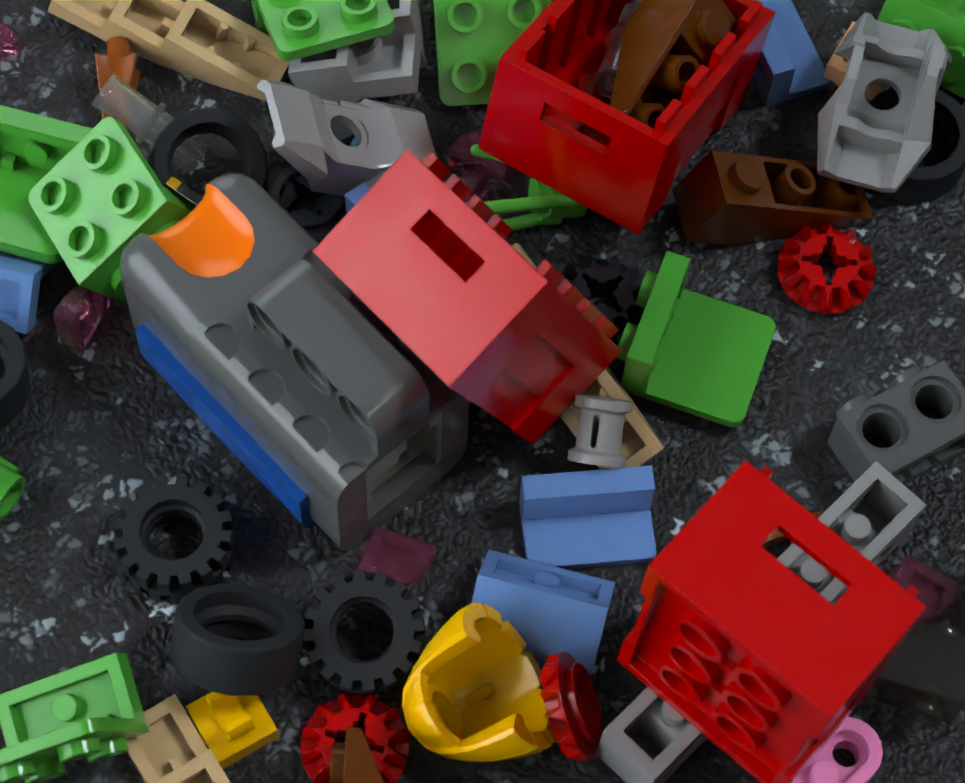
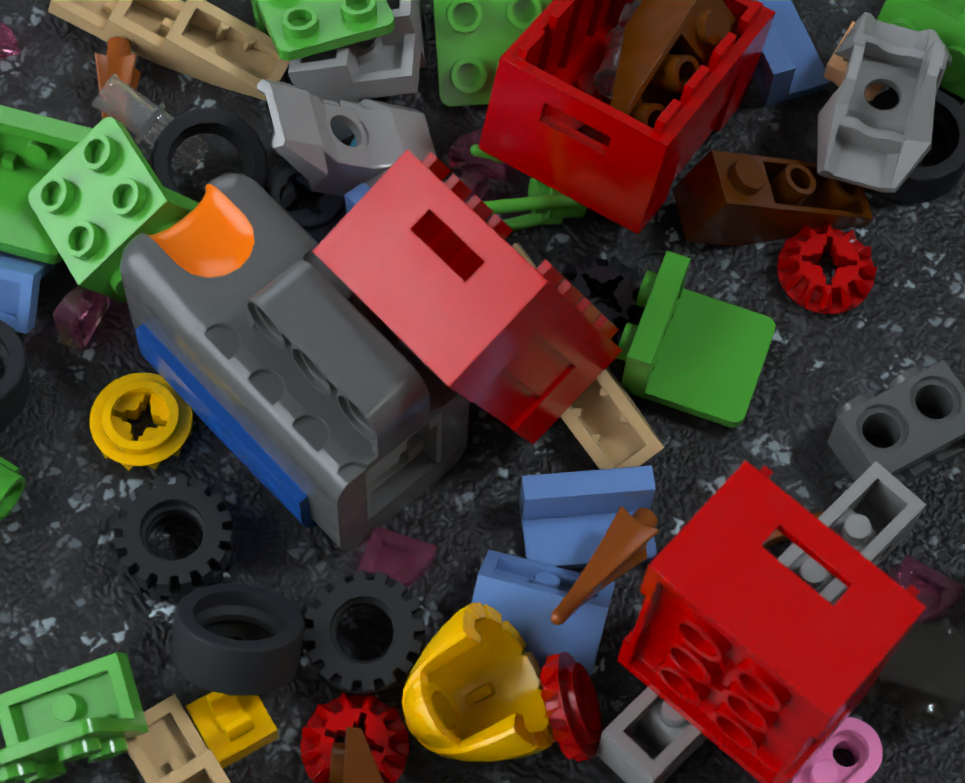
sticker [166,176,203,205] -> none
light grey bush [567,394,633,467] -> none
none -> yellow gear [89,373,193,471]
none -> dark orange piece [551,506,659,625]

